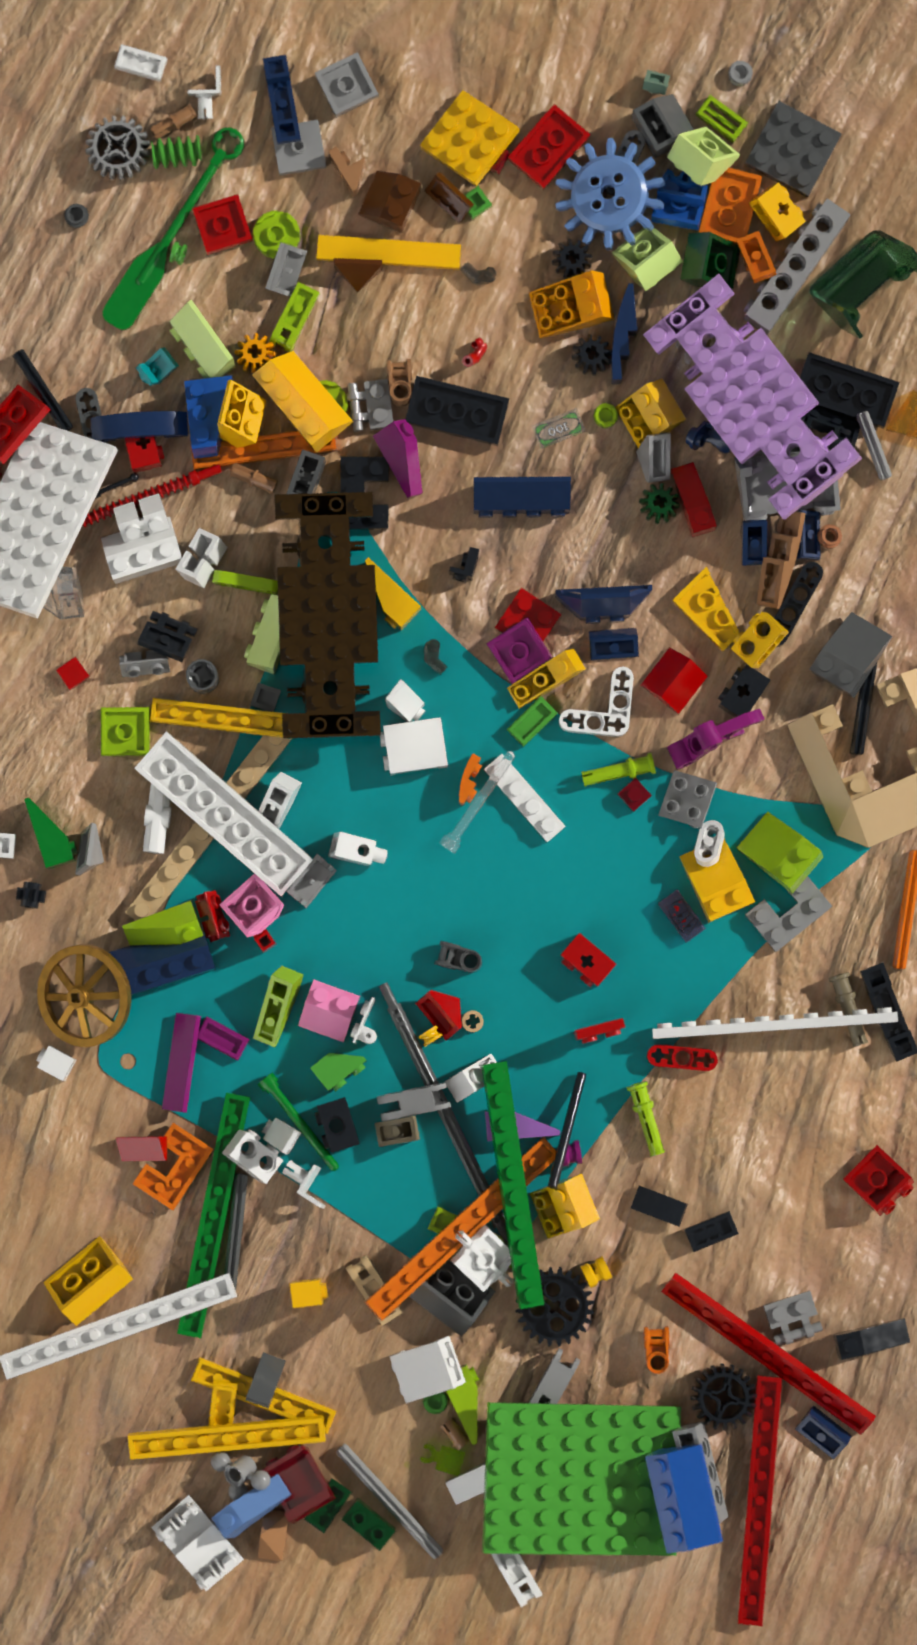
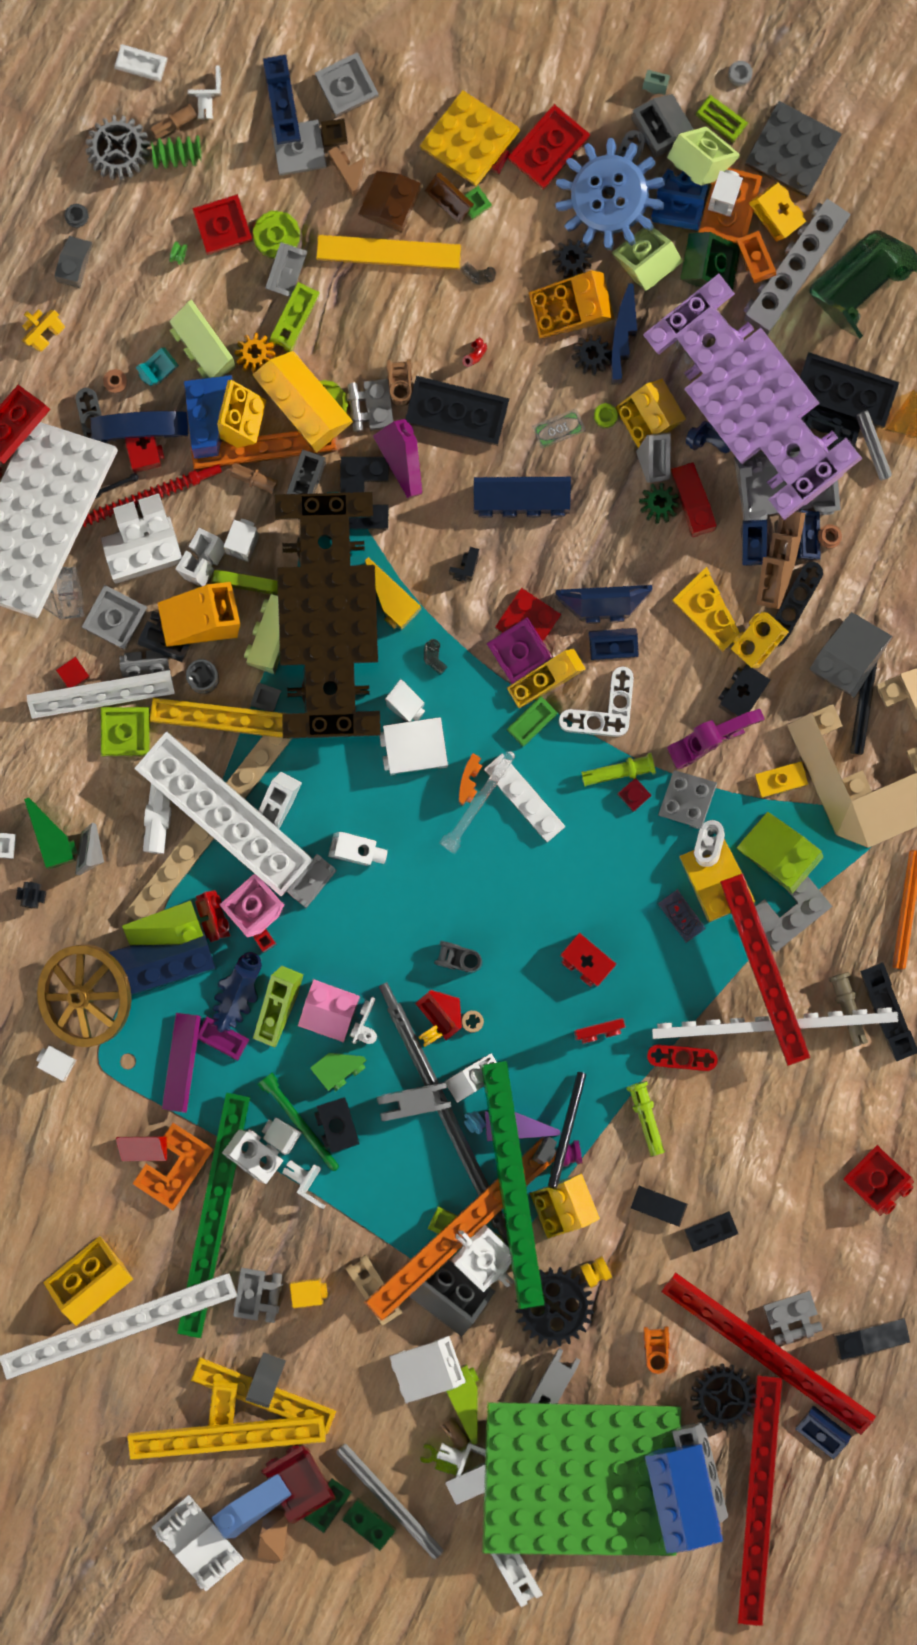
black axle [13,349,73,431] -> none
green piece [102,127,244,330] -> none
light grey piece [211,1452,271,1501] -> none
dark grey axle [224,1174,248,1291] -> none
reddish brown slope [334,258,383,293] -> none
dark tan slope [375,1115,420,1147] -> none
bright green tile [423,1392,448,1414] -> none
red slope [640,647,708,715] -> none
none -> yellow hips [21,309,65,352]
none -> white plate [27,670,175,719]
none -> dark grey slope [54,236,93,288]
none -> light grey plate [82,585,148,650]
none -> nougat plate [103,369,127,393]
none -> light orange slope [157,582,240,646]
none -> dark blue plant [213,952,262,1032]
none -> white brick [224,519,259,562]
none -> light grey plate [233,1268,283,1323]
none -> dark brown plate [321,118,348,147]
none -> white bracket [437,1443,486,1478]
none -> medium azure plate [464,1111,486,1134]
none -> dark grey plate [531,1137,557,1164]
none -> white piece [708,170,743,217]
none -> red tile [720,873,811,1066]
none -> yellow plate [754,761,808,798]

